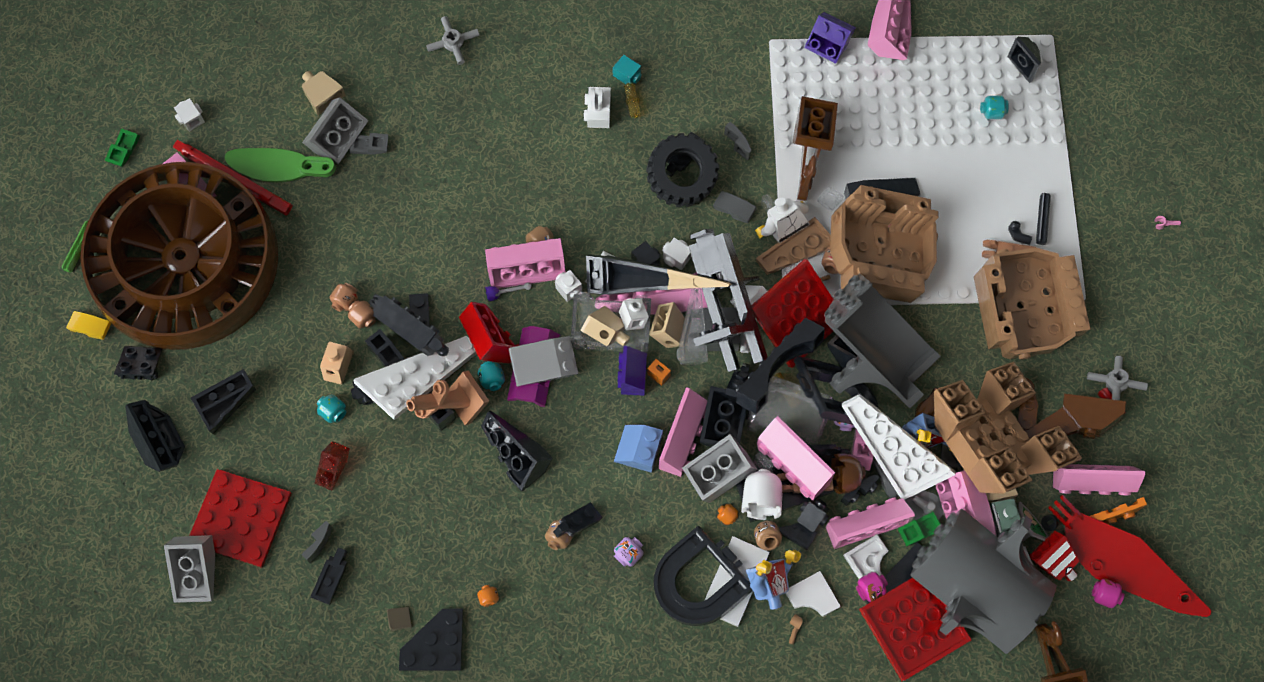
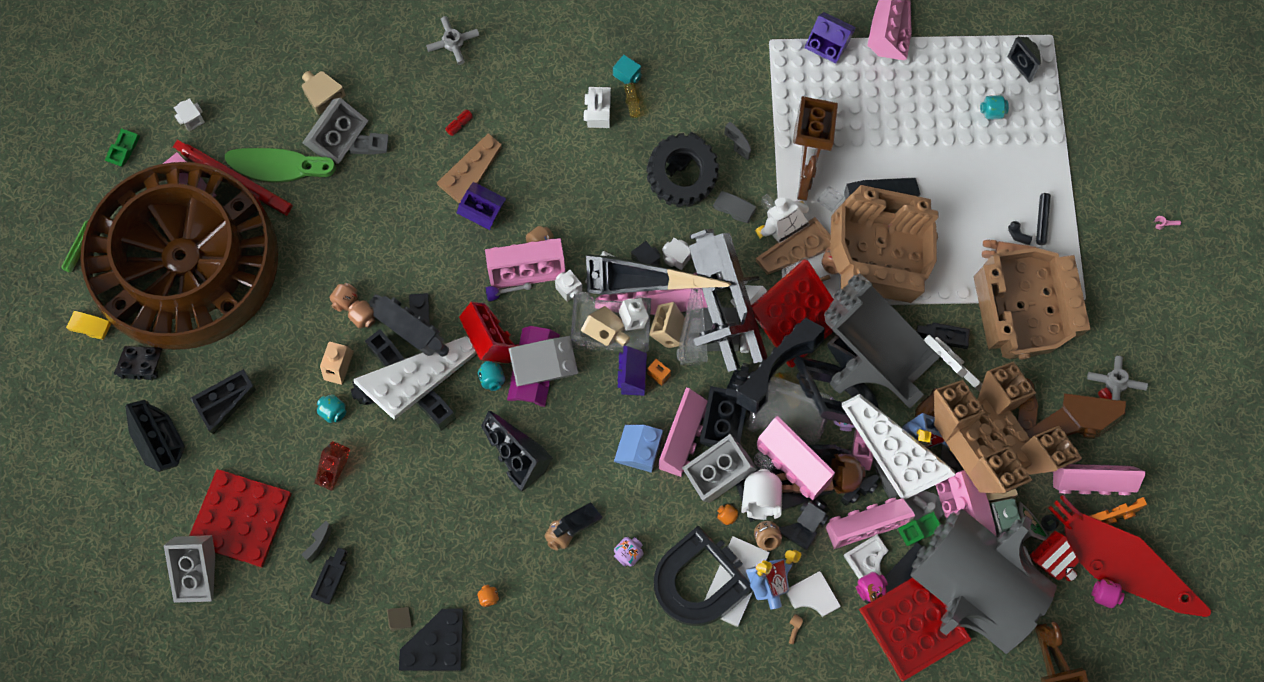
nougat piece [406,371,489,425] -> none
none -> medium nougat wing [437,134,502,204]
none -> red piece [445,109,473,136]
none -> dark purple slope [457,182,506,230]
none -> black hinge [915,322,970,349]
none -> white wing [924,335,982,392]

